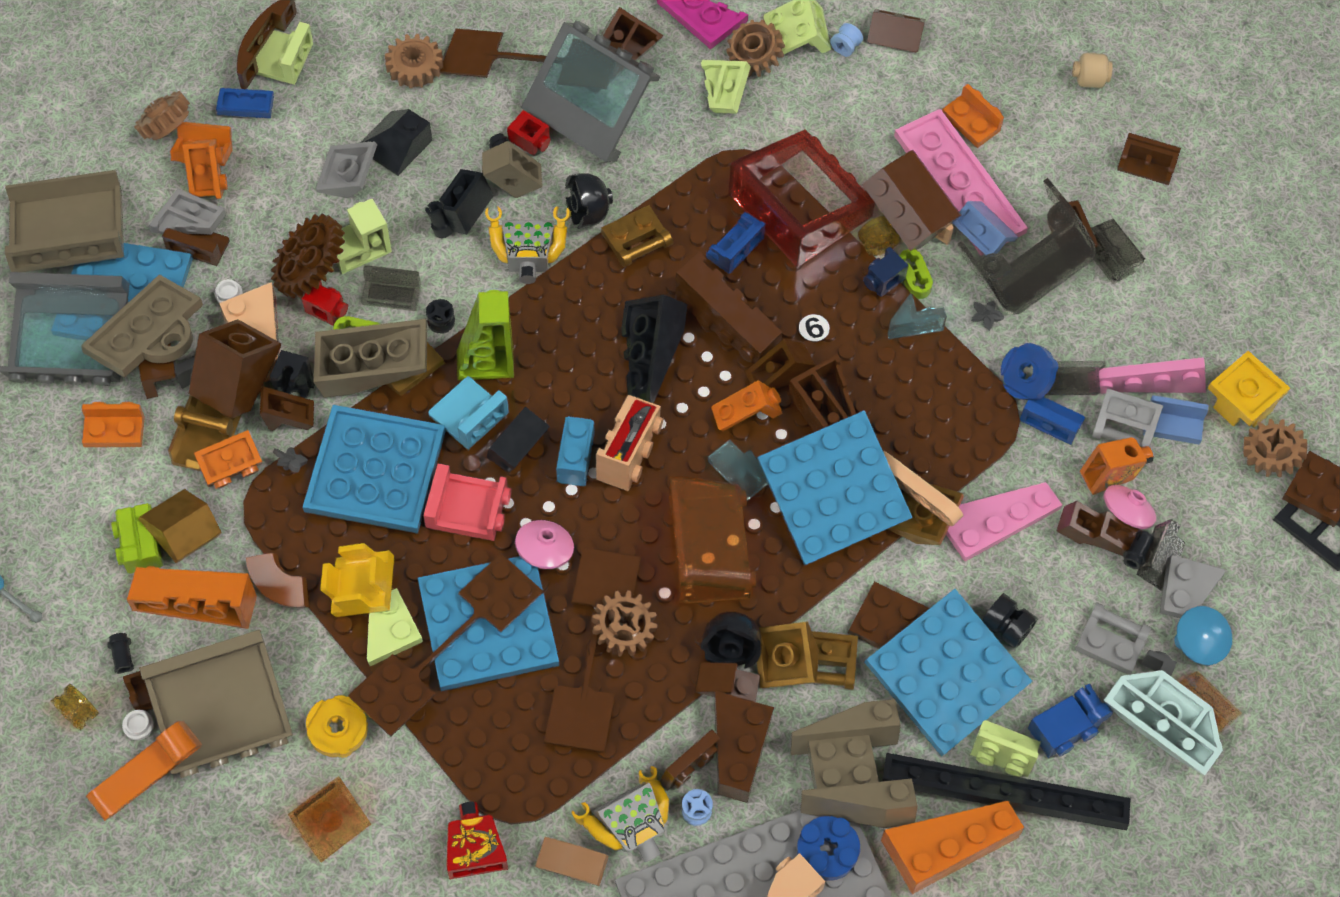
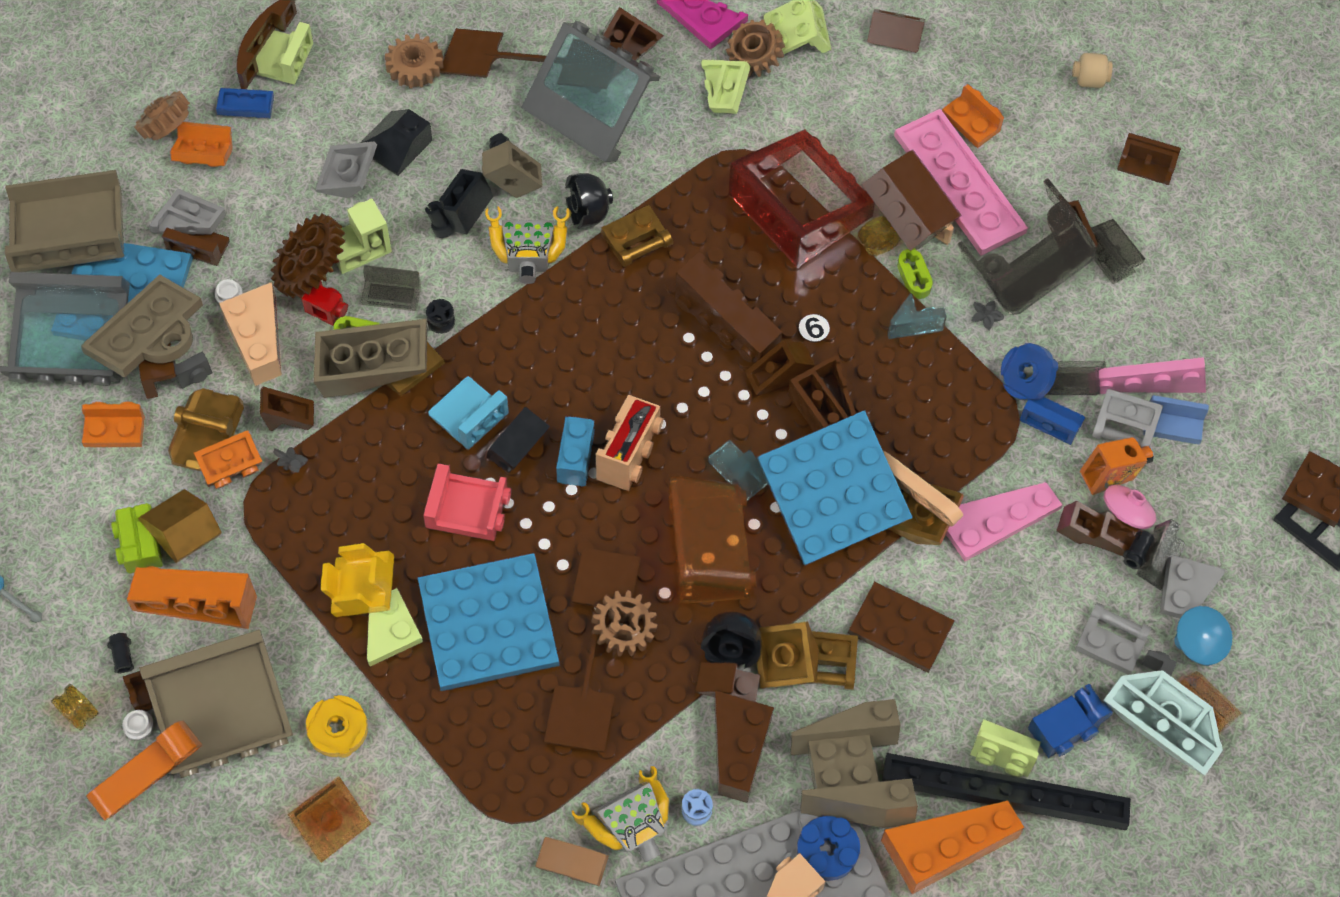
orange bracket [182,139,228,199] -> none
reddish brown slope [188,319,281,419] -> none
tile [245,553,309,608] -> none
black hinge [270,350,315,398] -> none
dark azure plate [303,405,446,533] -> none
reddish brown hinge [348,553,544,737] -> none
red torso [447,802,508,880] -> none
lime wedge [457,290,514,380] -> none
red brick [507,110,551,156] -> none
bright pink dish [515,520,574,569] -> none
black wedge [621,294,688,404] -> none
reddish brown plate [660,729,720,791] -> none
blue hinge [706,212,766,274] -> none
orange bracket [711,380,783,431] -> none
light blue wheel [830,23,863,57] -> none
dark blue brick [863,247,908,297] -> none
dark azure plate [864,589,1033,756] -> none
medium blue panel [953,201,1018,258] -> none
black wheel [982,593,1038,649] -> none
yellow panel [1207,351,1290,427] -> none
medium nougat gear [1243,419,1307,477] -> none

